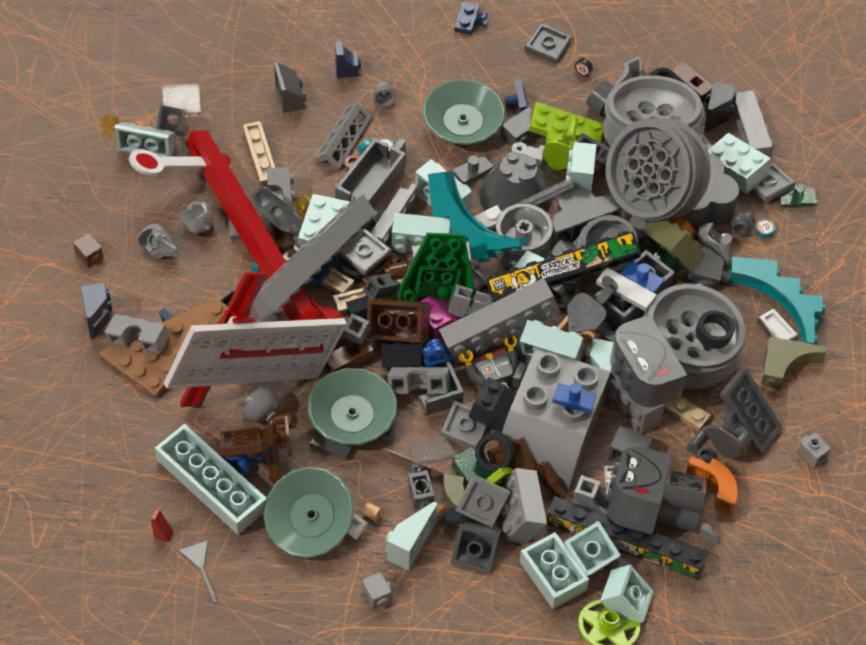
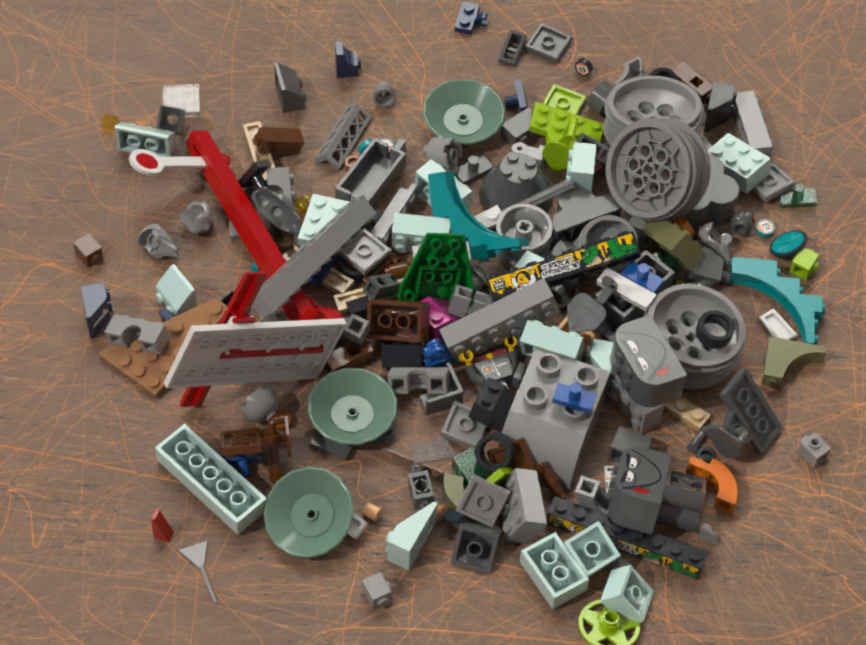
none -> light aqua slope [155,264,197,317]
none -> black tile [238,159,272,189]
none -> reddish brown brick [254,127,305,154]
none -> light grey brick [424,137,462,174]
none -> dark grey slope [498,29,527,66]
none -> lime tile [543,84,586,115]
none -> teal wheel [770,230,808,257]
none -> lime brick [790,247,820,281]

